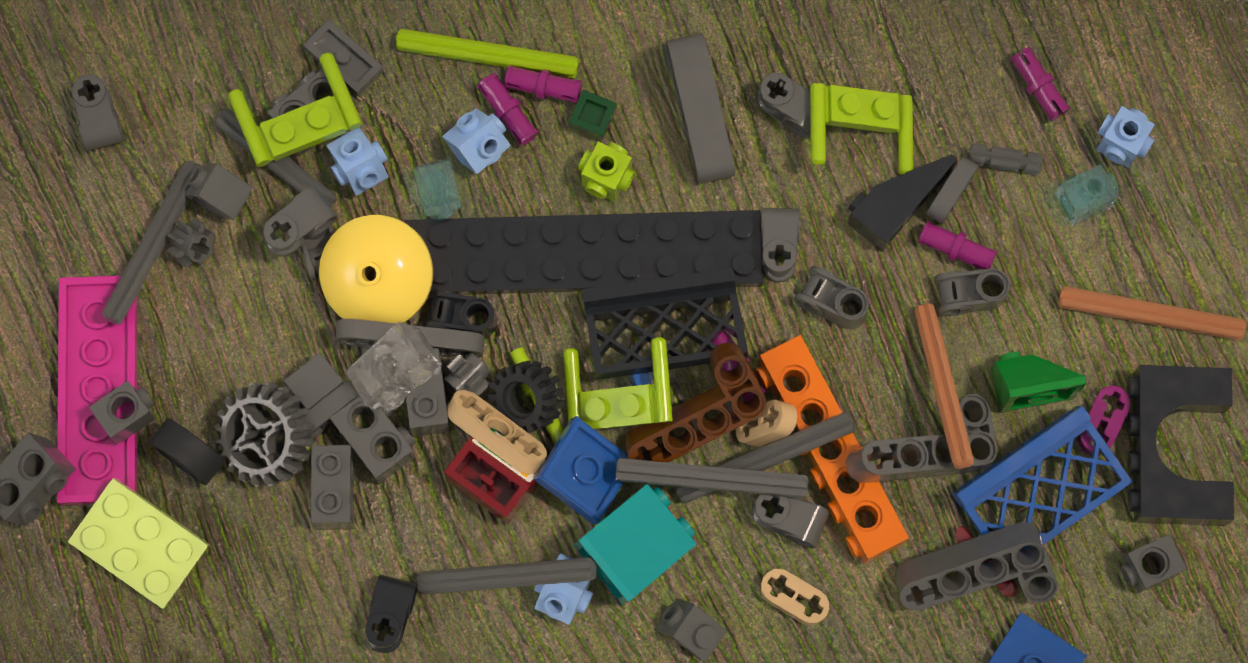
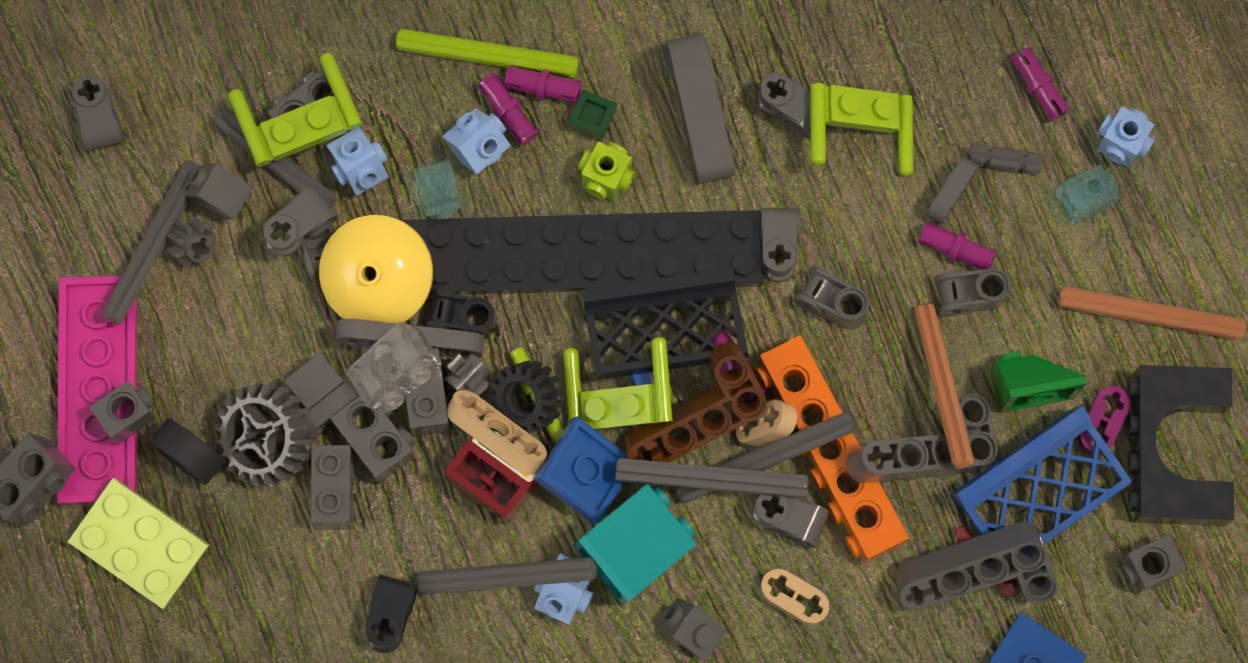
dark grey plate [303,19,384,97] -> none
black slope [848,154,957,252] -> none

